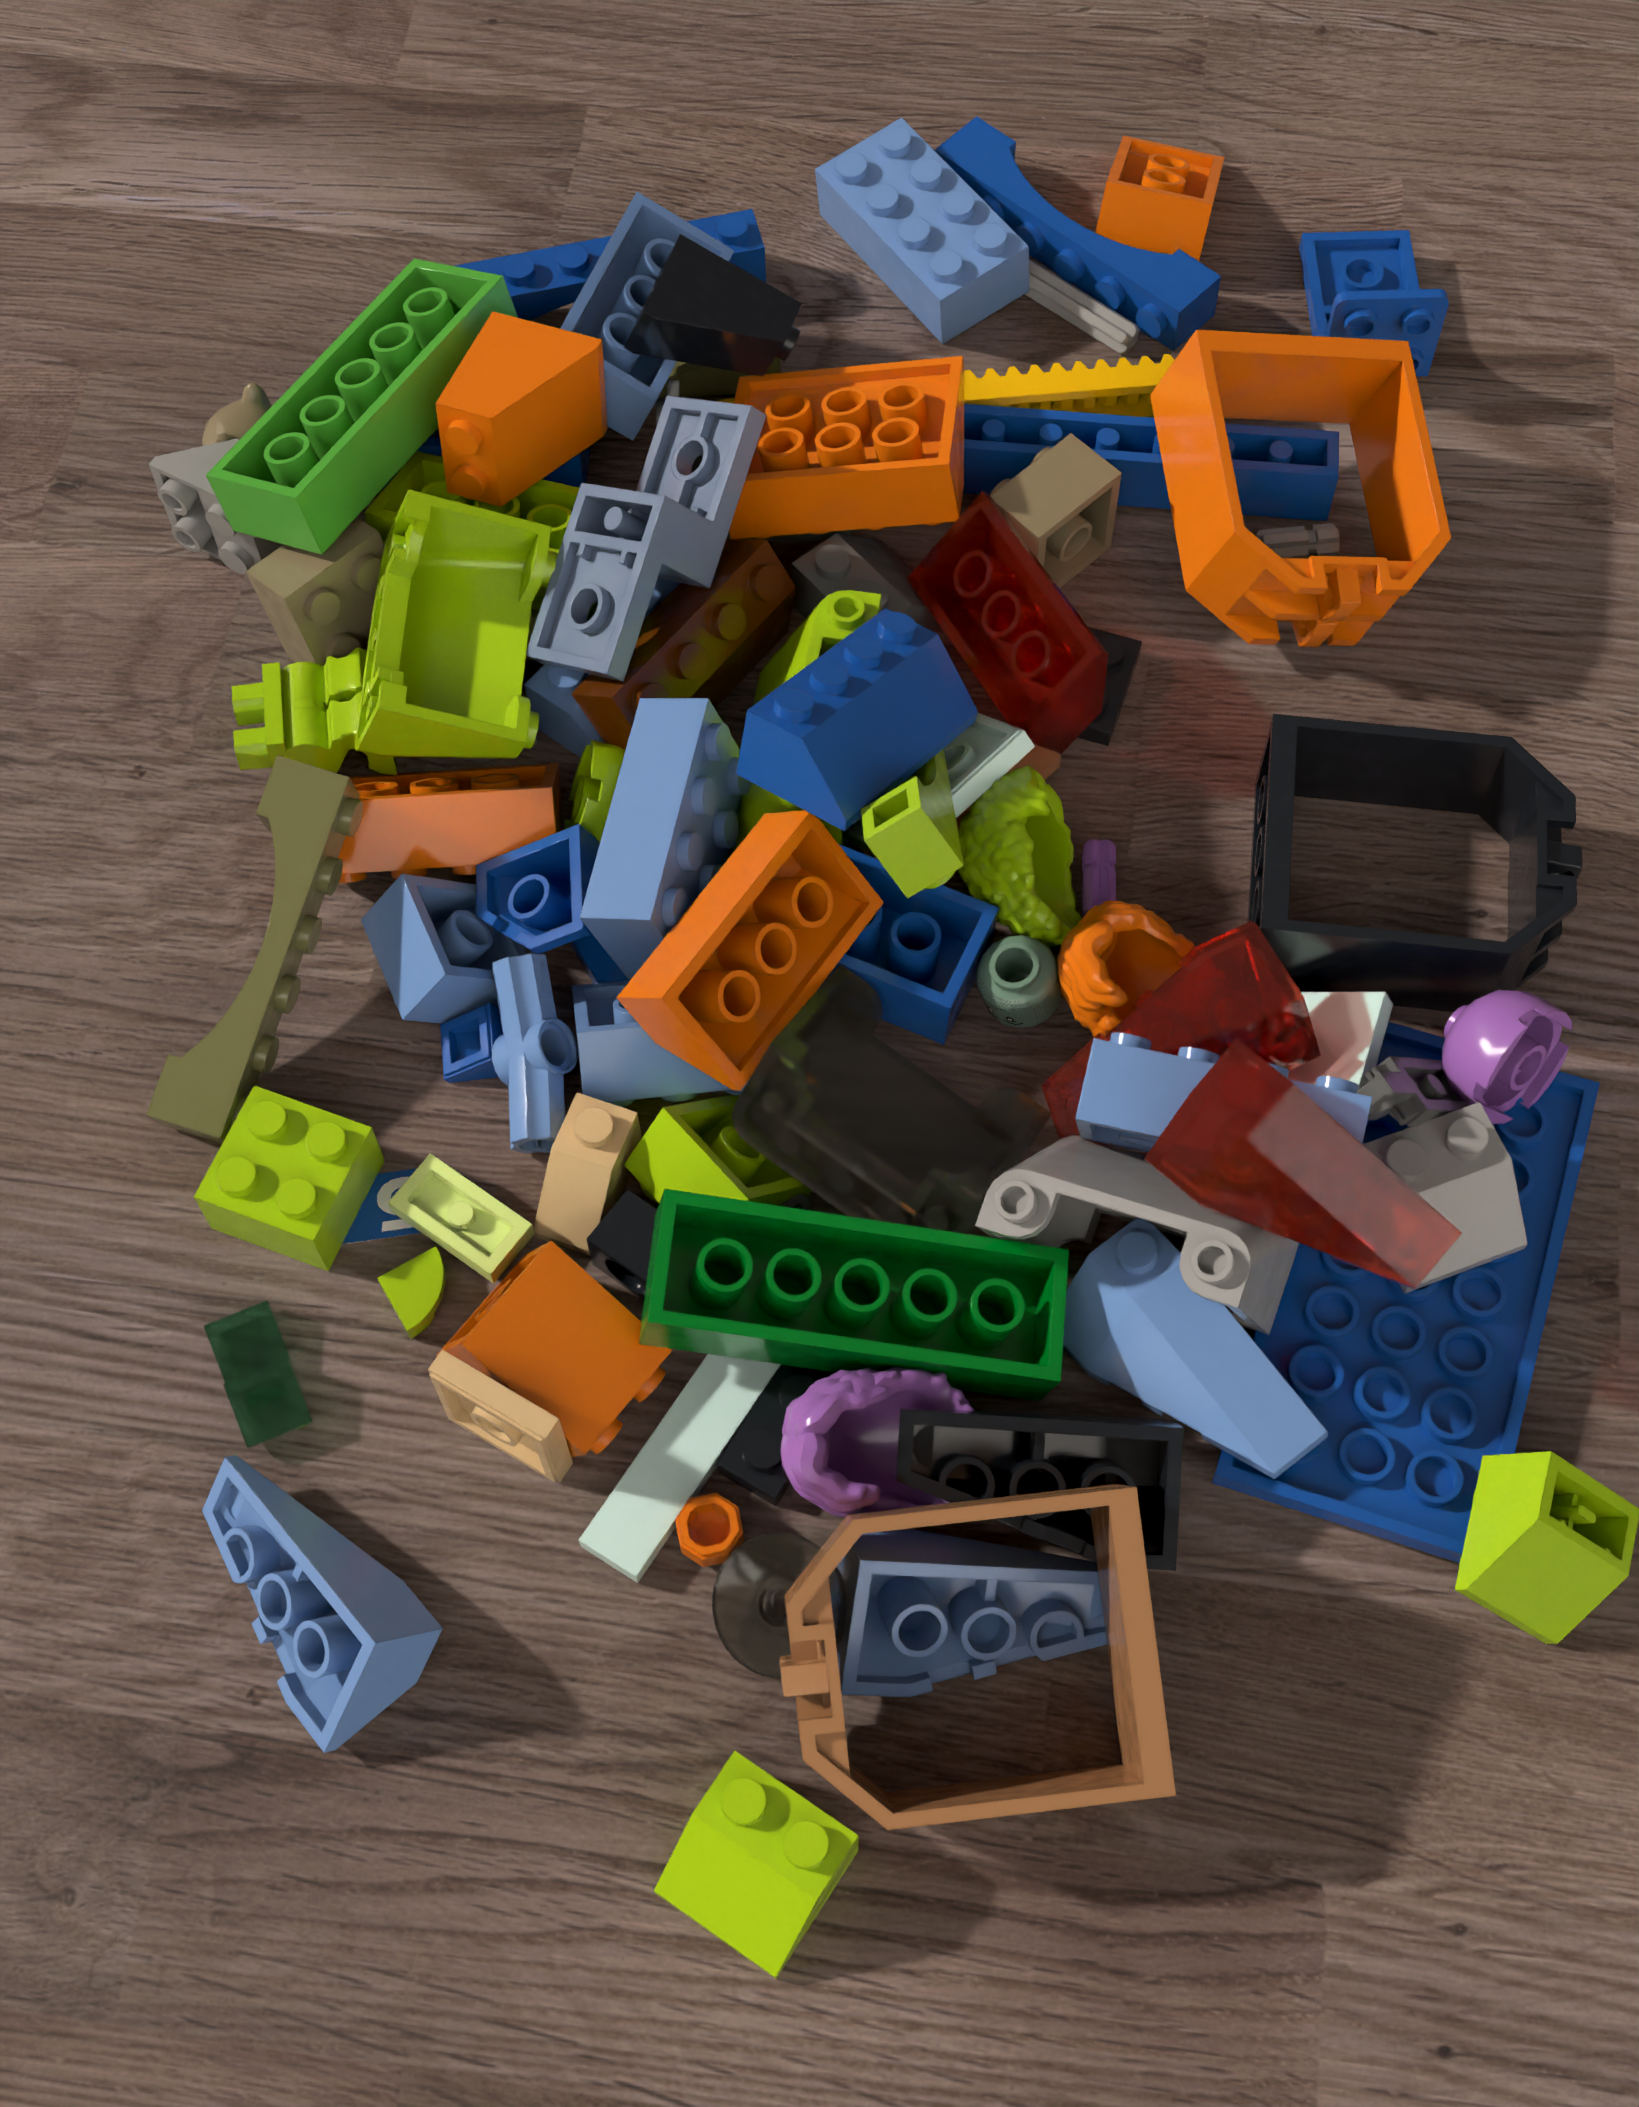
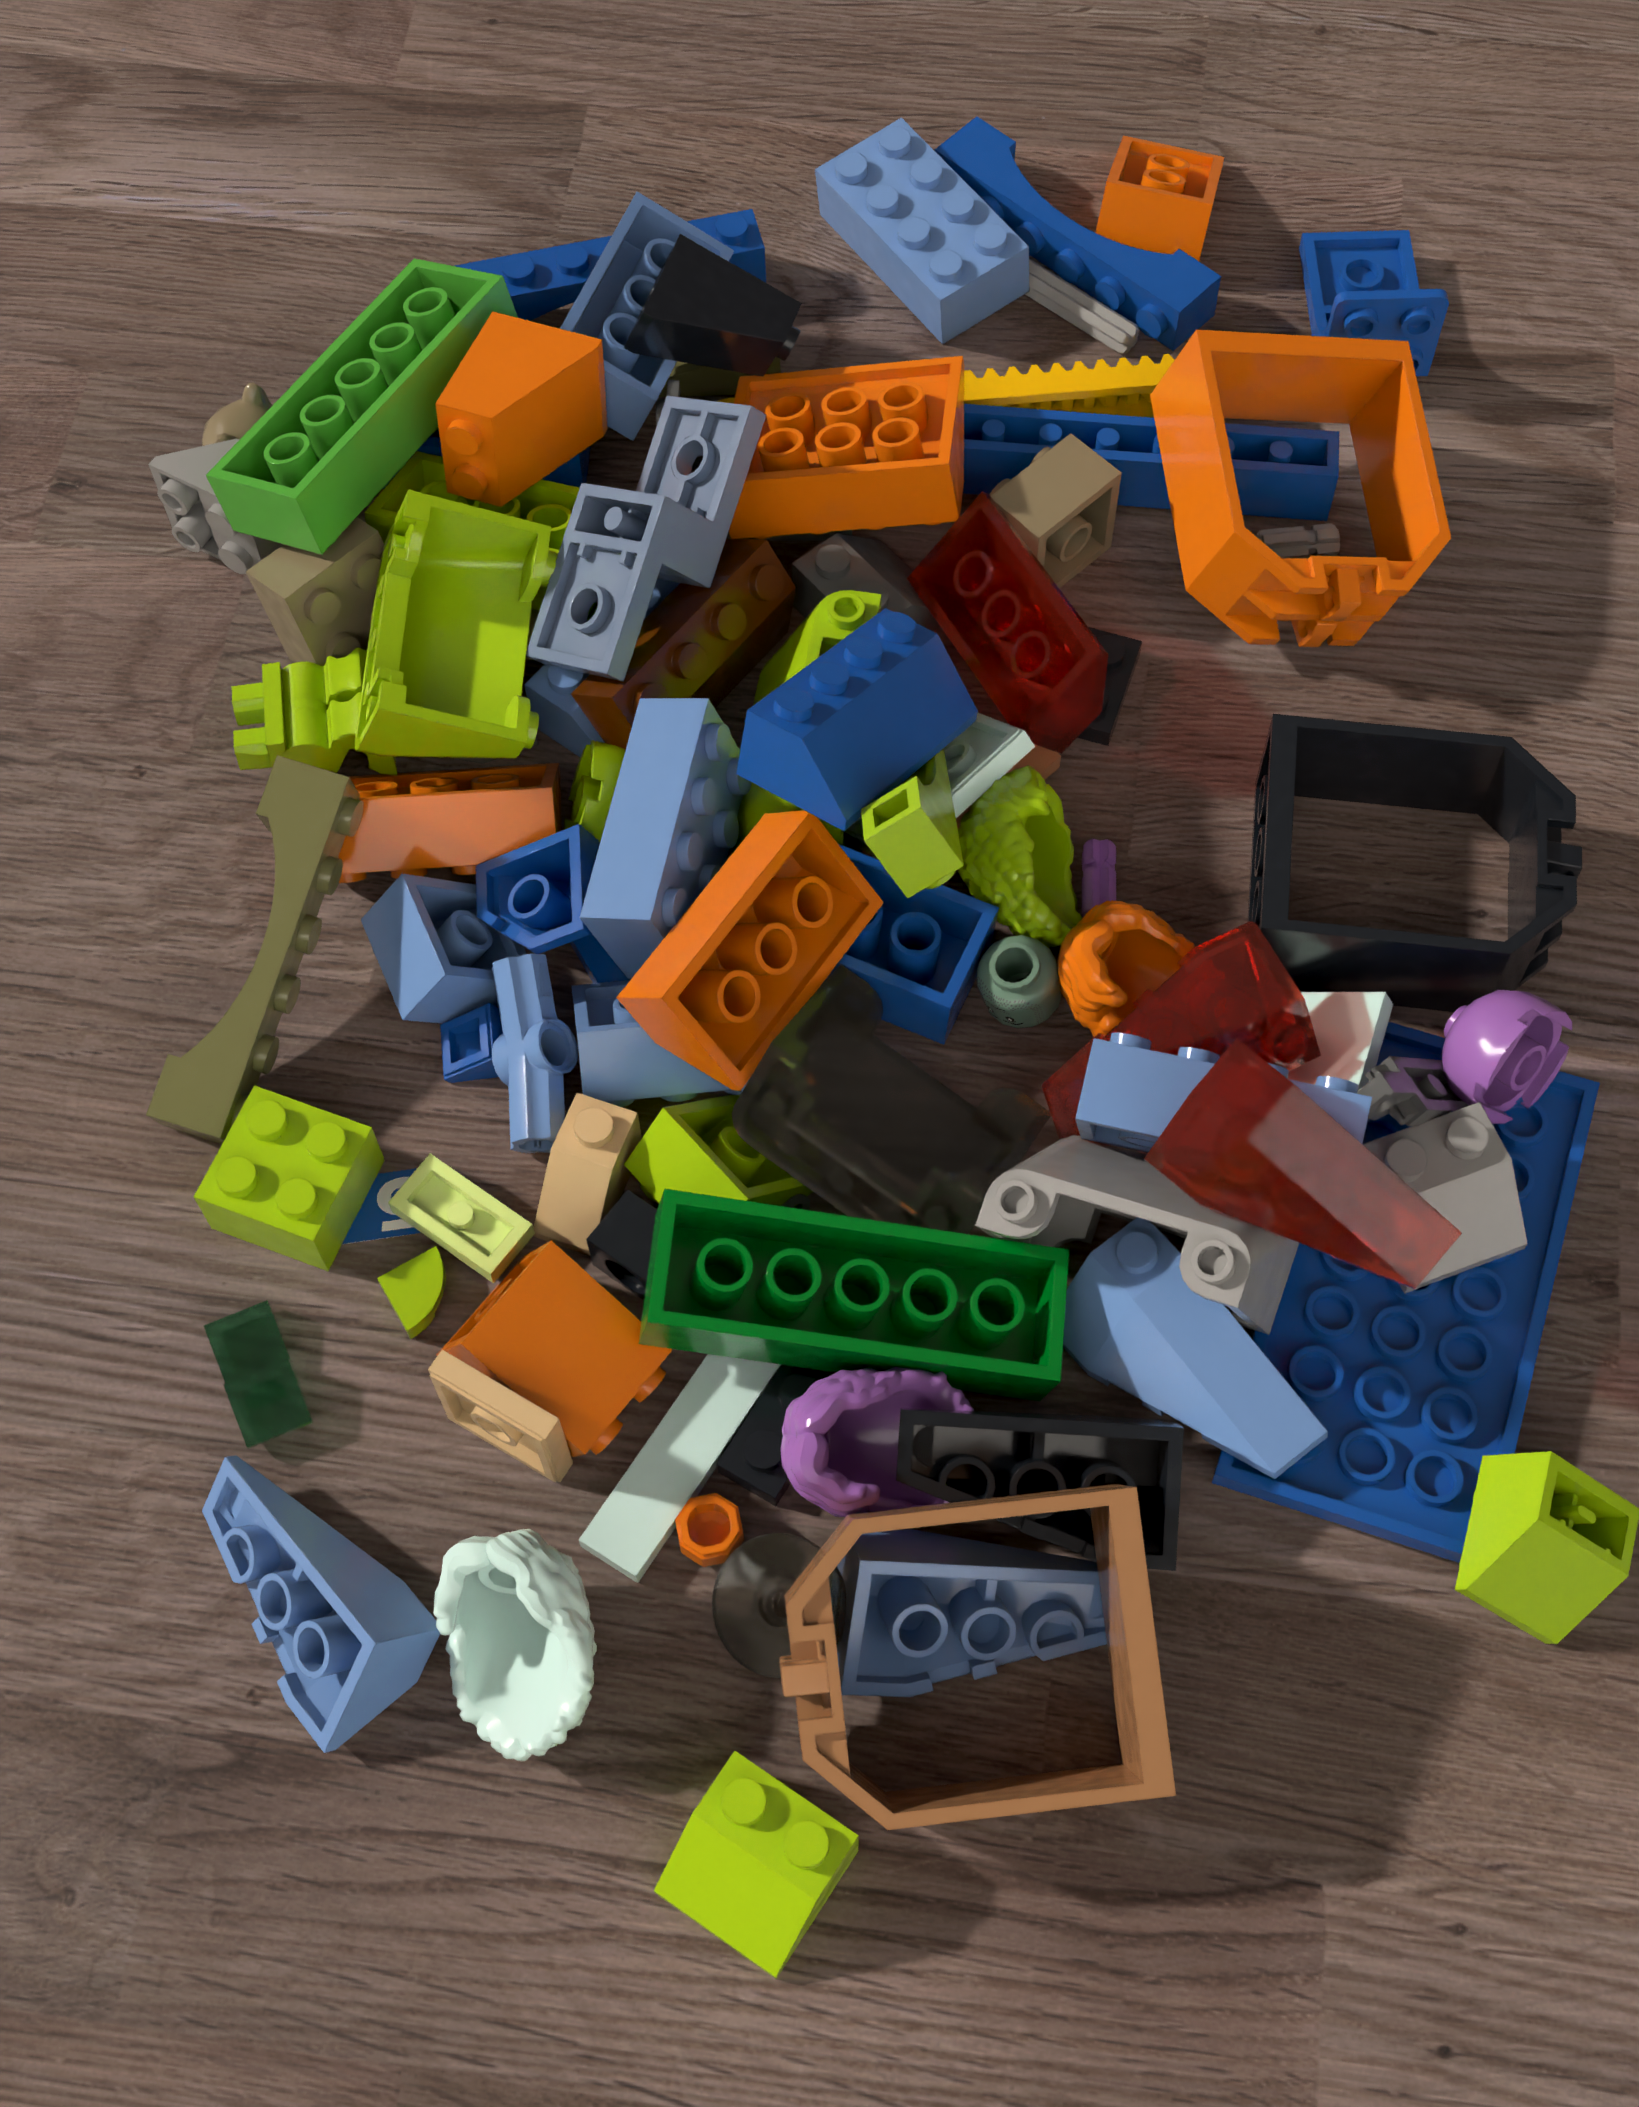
none -> light aqua hair [433,1529,597,1761]

